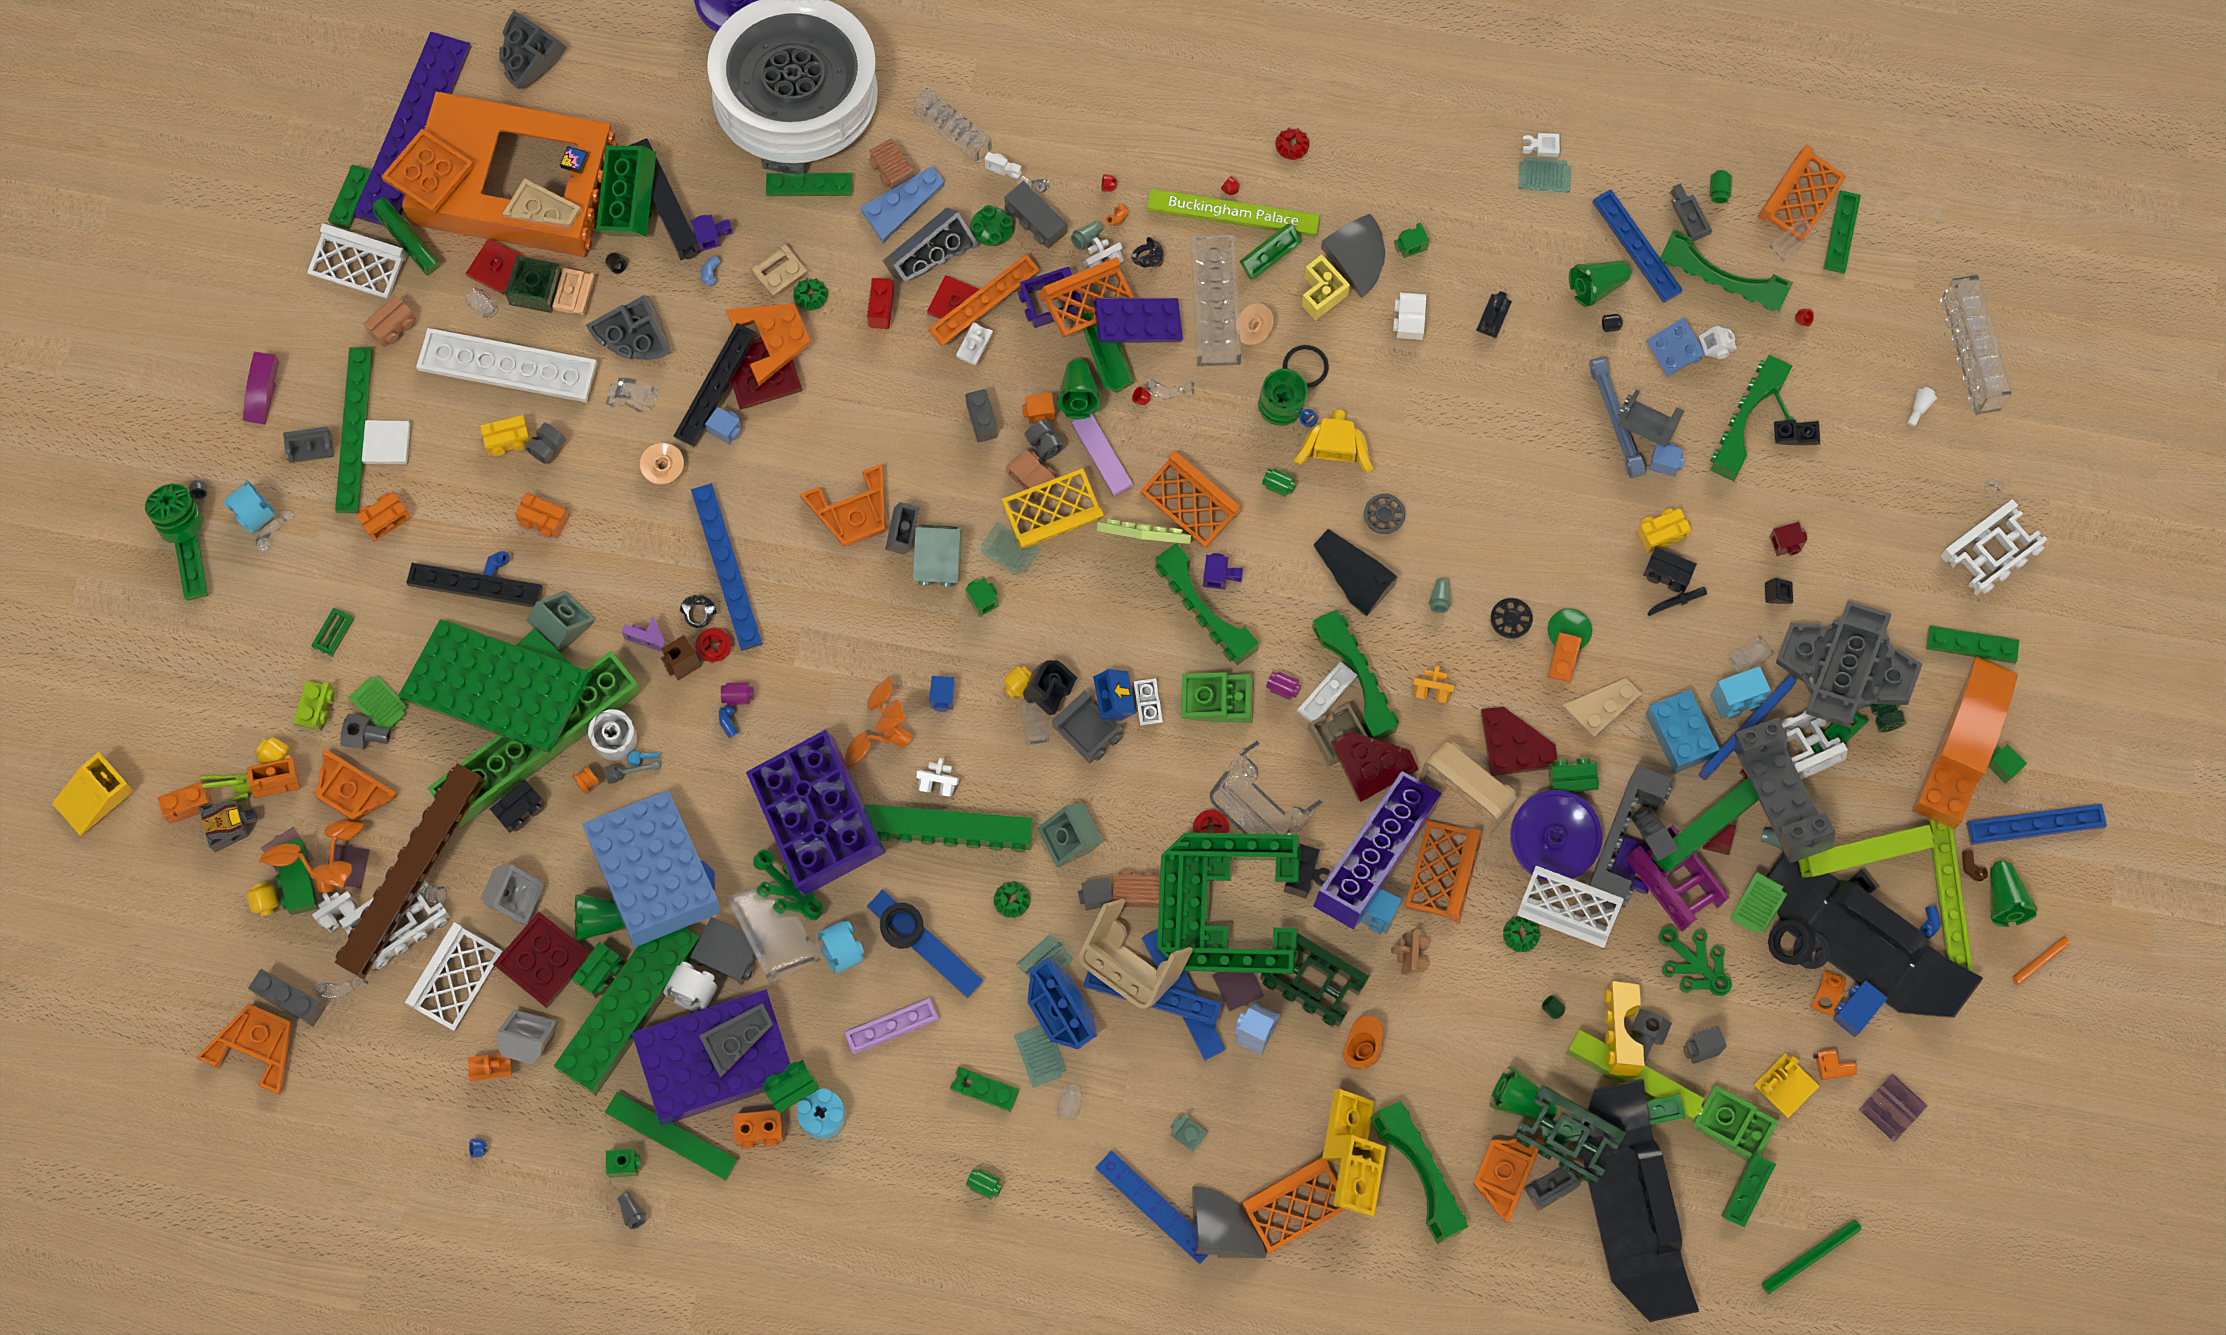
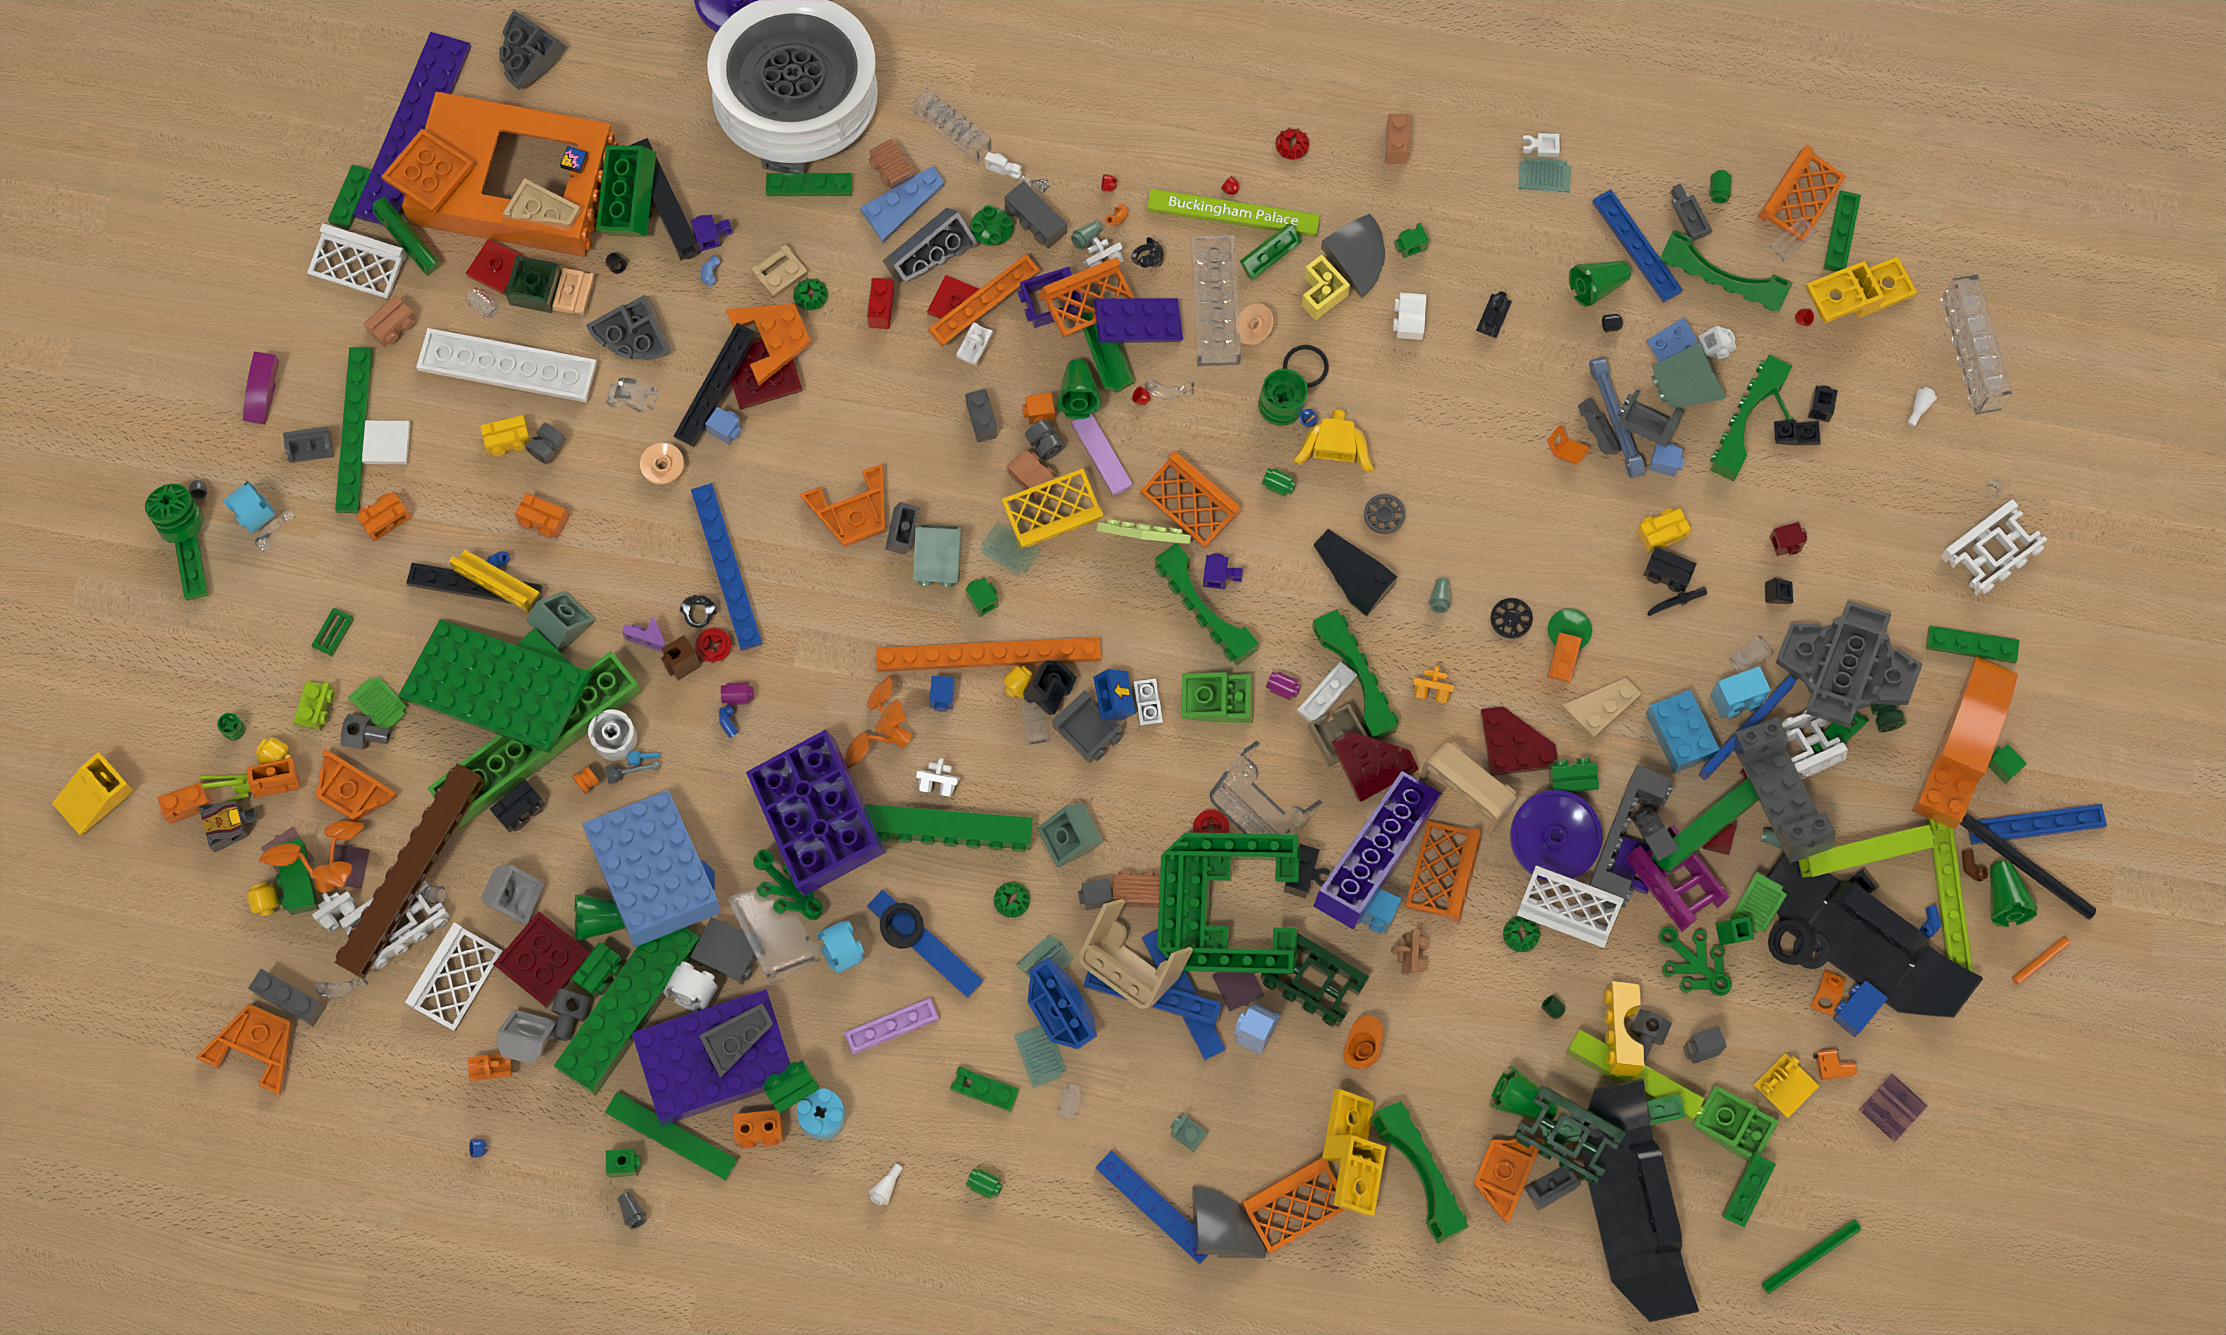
none -> green wheel [217,713,245,740]
none -> yellow fence [449,550,541,613]
none -> dark grey piece [551,989,591,1041]
none -> white cone [868,1164,903,1206]
none -> orange plate [876,637,1101,672]
none -> nougat brick [1385,114,1410,164]
none -> orange bracket [1547,425,1590,465]
none -> dark grey hinge [1578,399,1622,455]
none -> sand green slope [1651,342,1727,409]
none -> green brick [1715,916,1754,945]
none -> yellow bracket [1805,256,1918,324]
none -> black brick [1807,385,1838,422]
none -> black axle [1960,814,2096,920]

